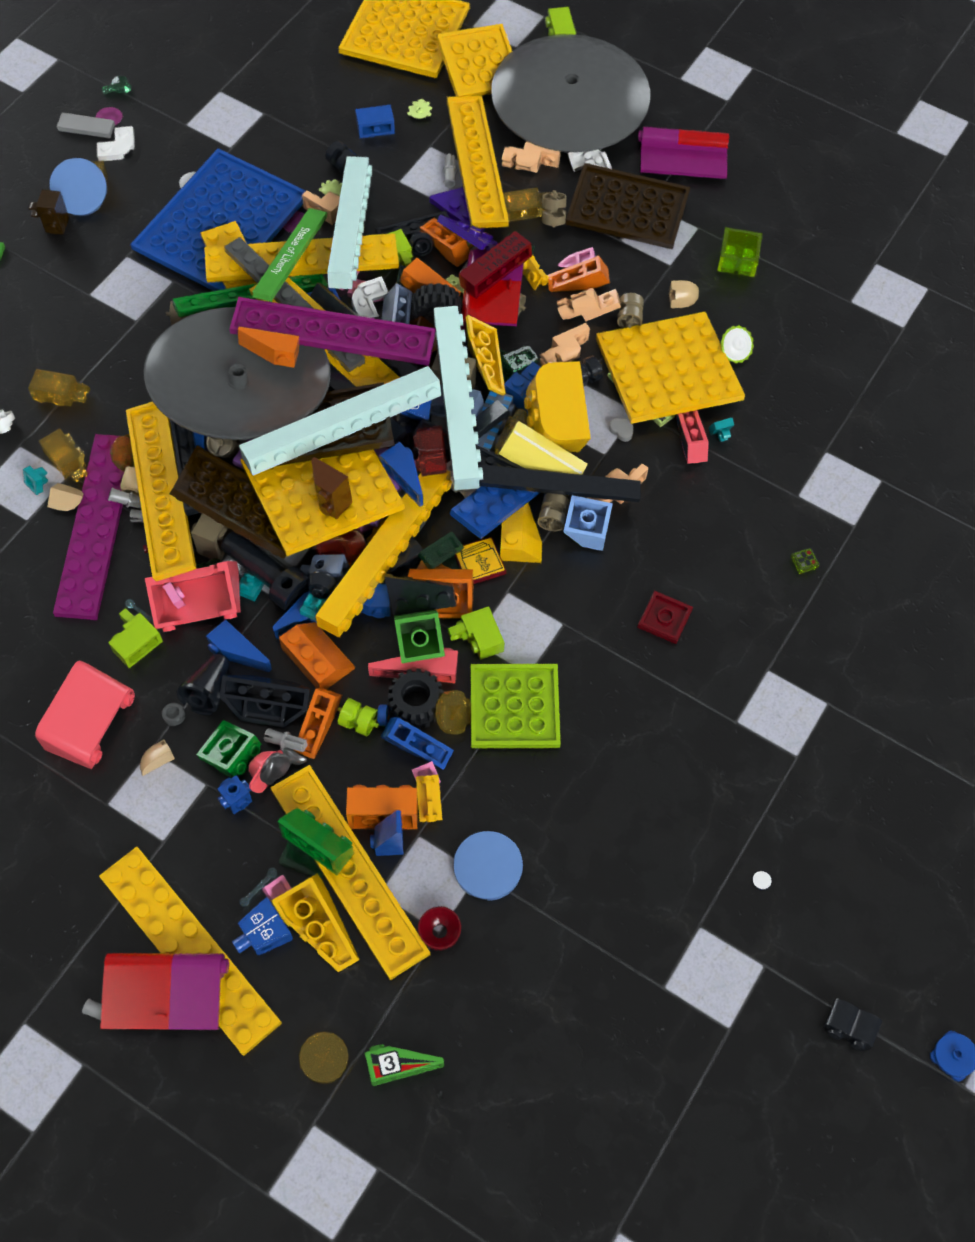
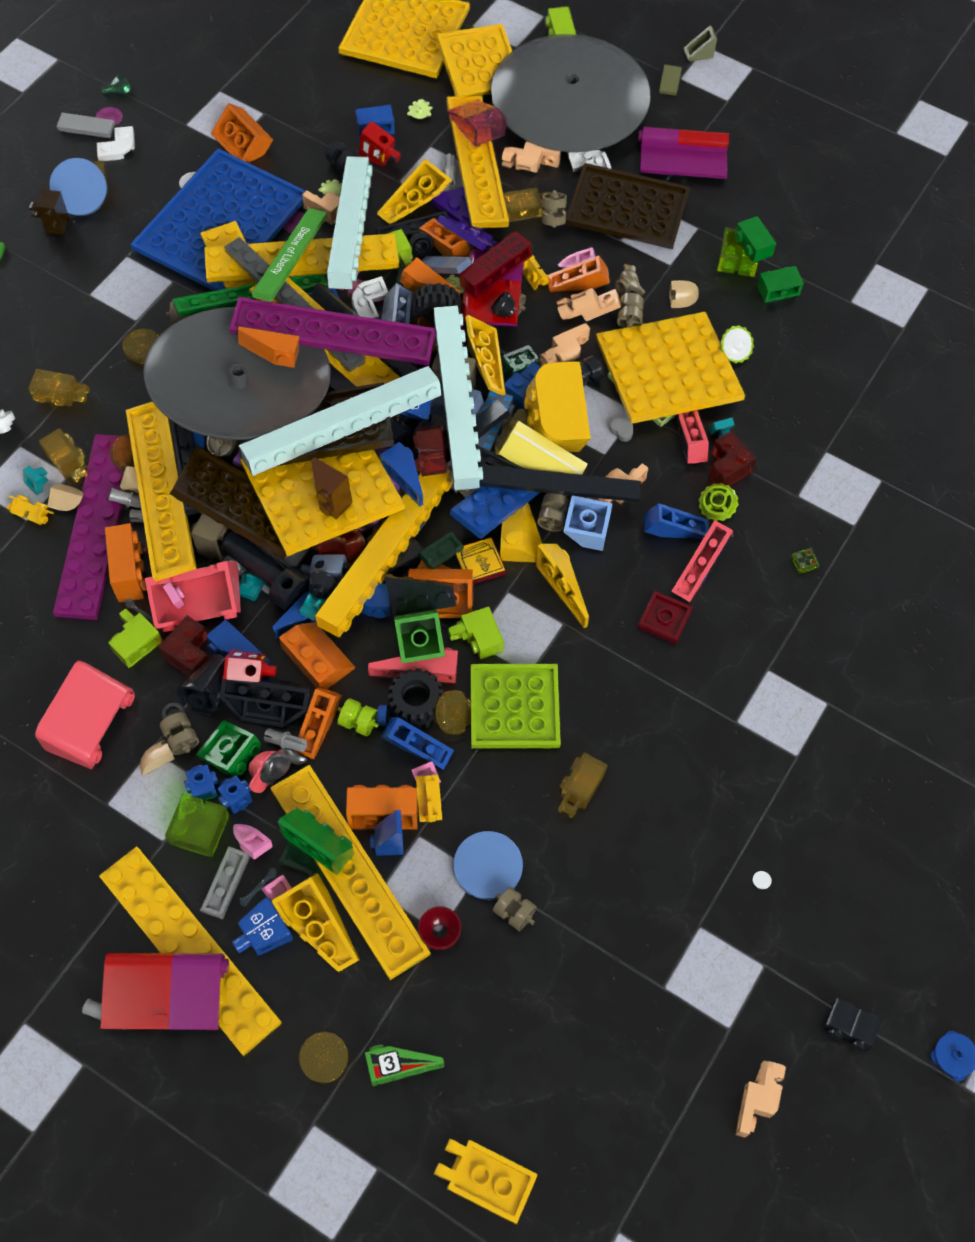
none -> yellow hinge [7,494,54,525]
none -> orange brick [105,523,147,603]
none -> clear yellow tile [123,328,159,364]
none -> clear red brick [159,615,208,676]
none -> dark tan wheel [159,712,199,755]
none -> clear neon green piece [165,794,229,857]
none -> blue brick [184,765,219,804]
none -> light grey tile [200,846,250,920]
none -> orange slope [211,103,273,163]
none -> torso [223,649,277,682]
none -> bright pink plate [233,824,273,859]
none -> red torso [359,121,401,166]
none -> yellow wedge [376,159,452,225]
none -> sand blue tile [421,256,472,274]
none -> yellow tile [434,1139,538,1224]
none -> clear pink slope [446,100,507,147]
none -> black cone [491,292,516,318]
none -> dark tan wheel [493,887,537,931]
none -> yellow wedge [536,544,589,628]
none -> clear yellow brick [558,752,608,818]
none -> dark tan animal [615,264,645,295]
none -> blue slope [644,503,709,539]
none -> olive slope [659,64,682,96]
none -> coral slope [671,520,733,602]
none -> olive slope [684,25,717,62]
none -> lime piece [698,483,739,521]
none -> clear red brick [709,431,757,486]
none -> green brick [734,216,776,263]
none -> light nougat plate [735,1061,786,1137]
none -> green brick [757,266,804,303]

